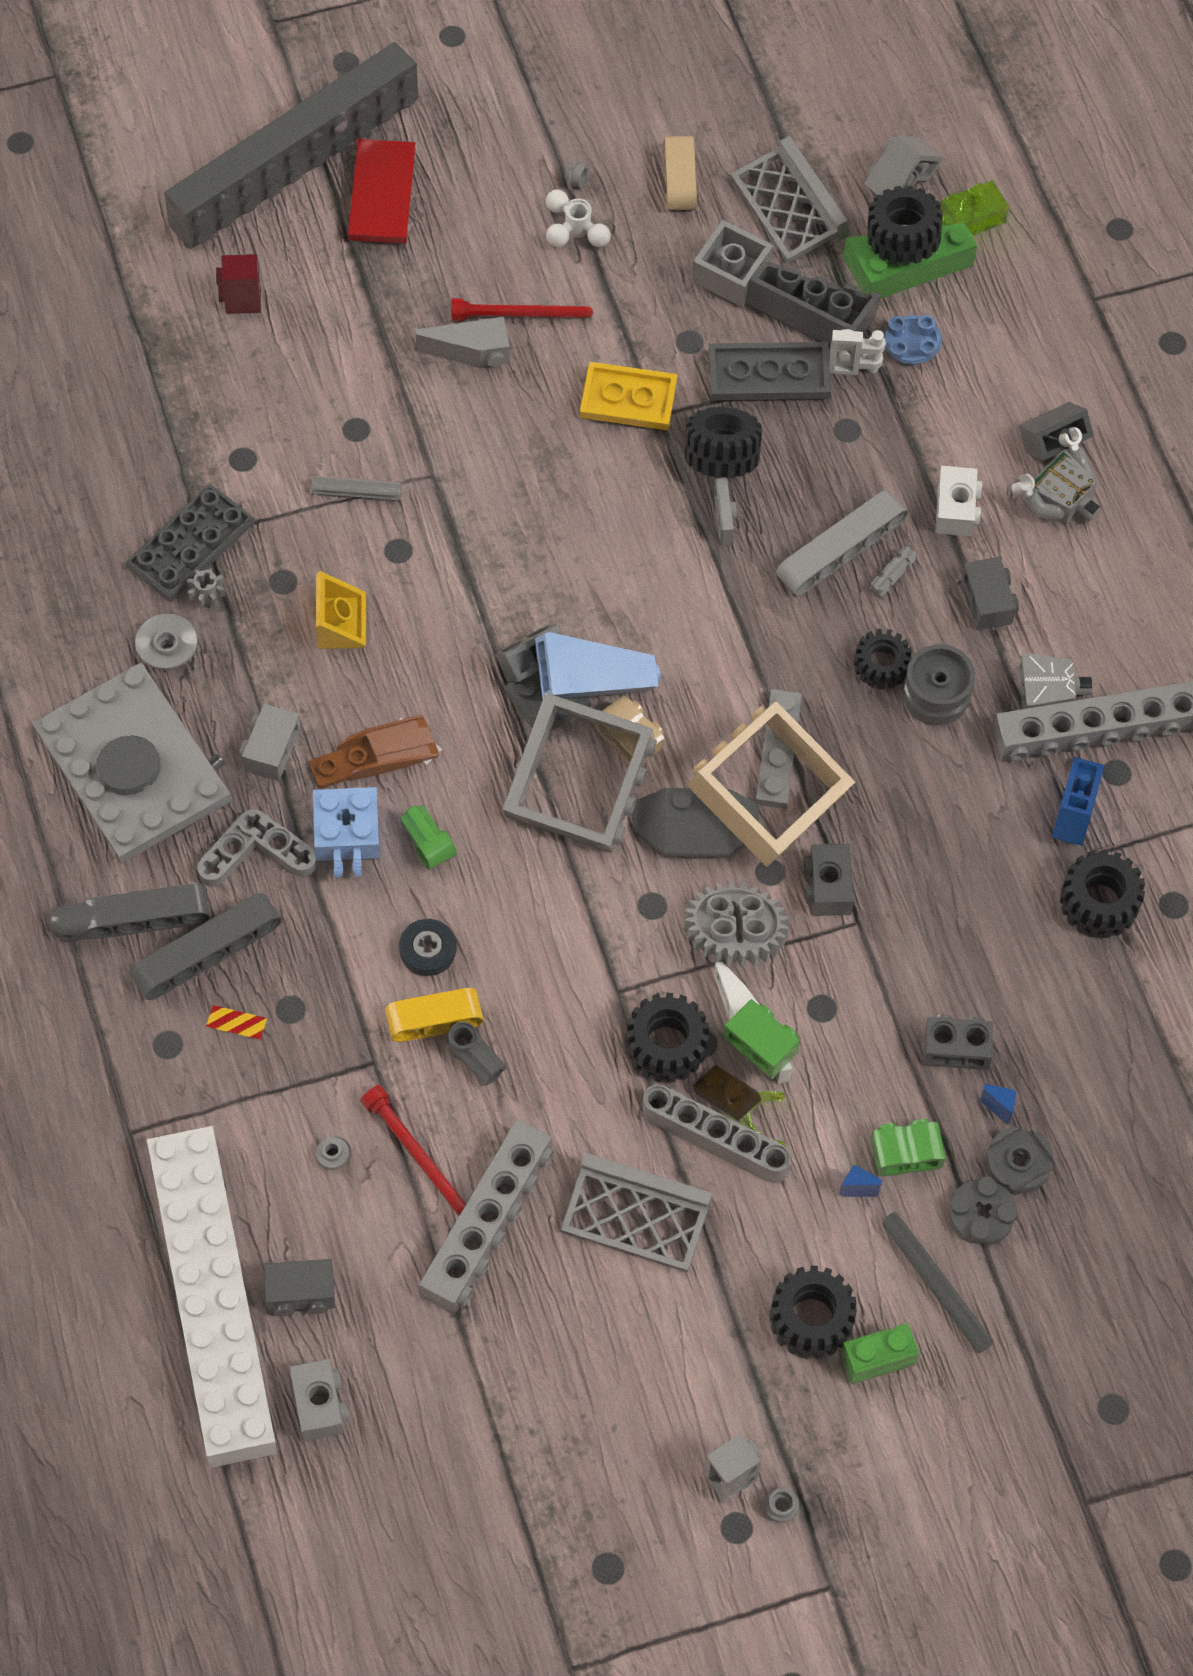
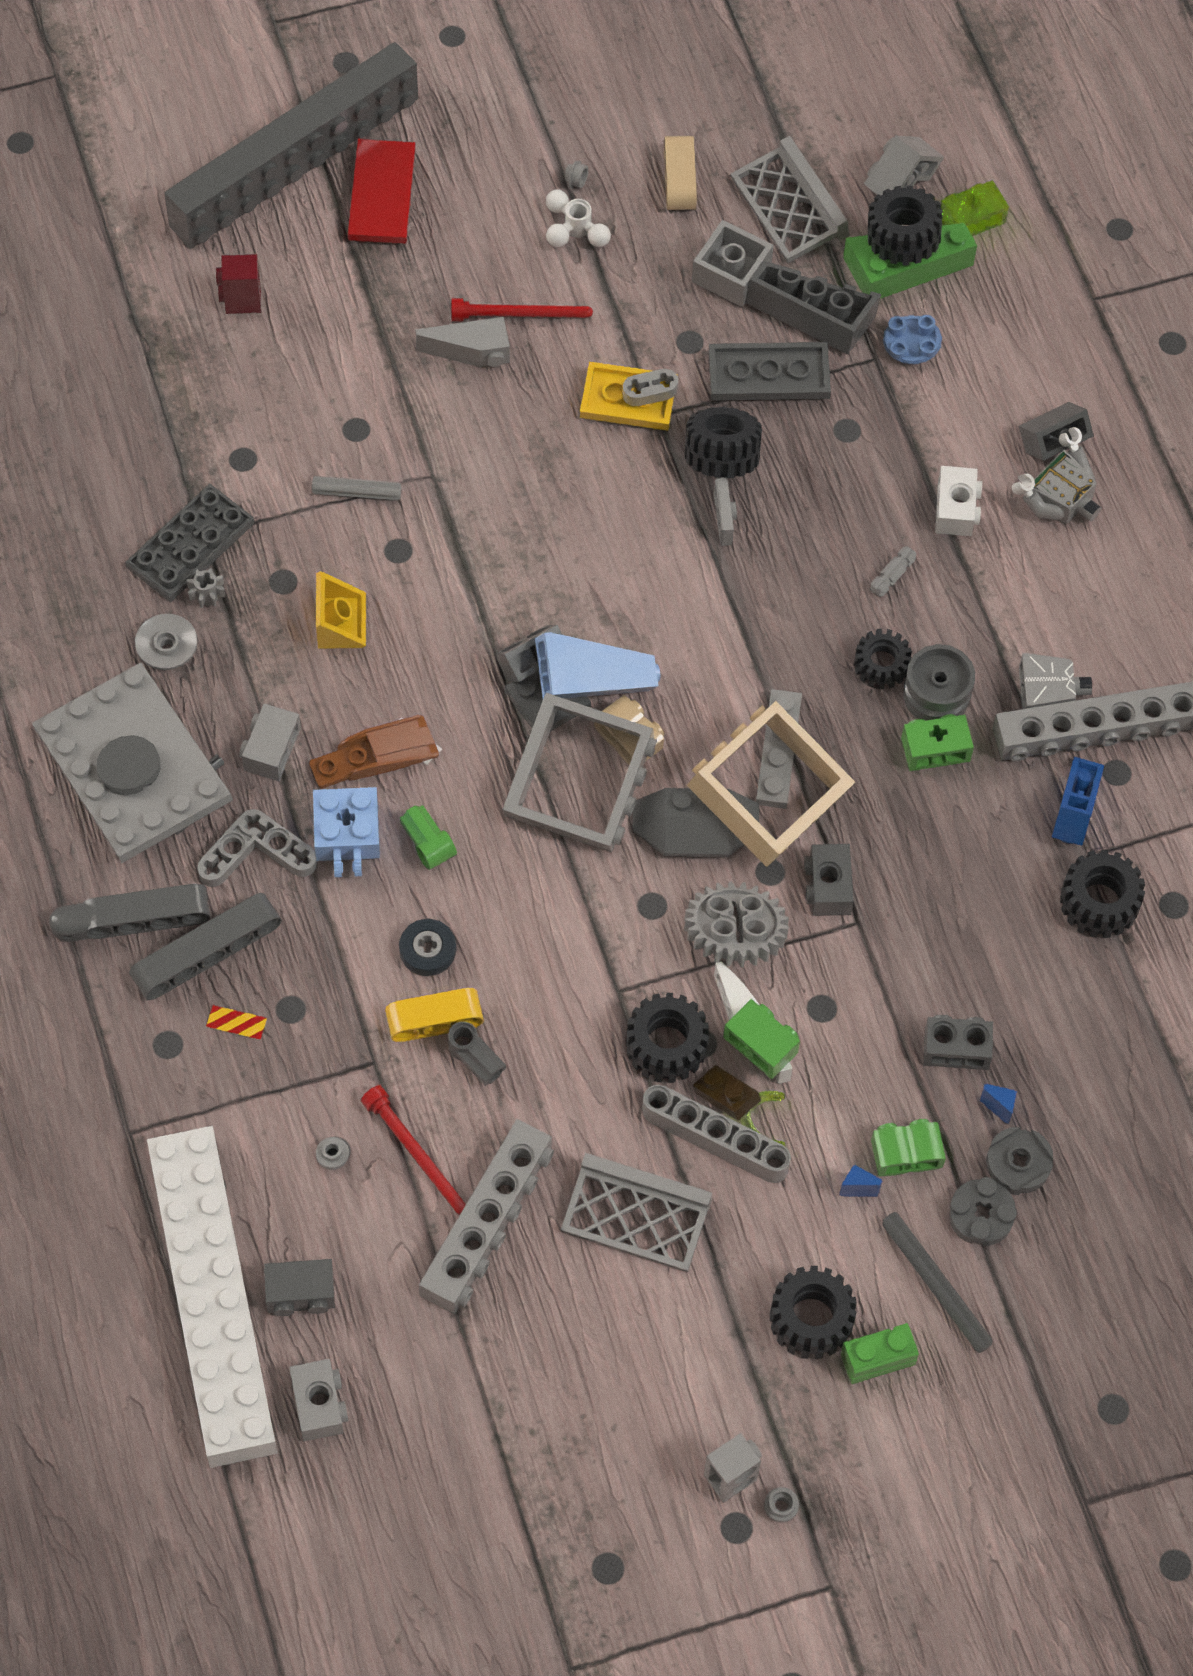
light grey beam [776,490,908,596] -> none
white plate [829,329,886,375] -> none
dark grey brick [962,557,1019,630] -> none
none -> light grey beam [622,369,679,406]
none -> bright green brick [901,714,974,771]

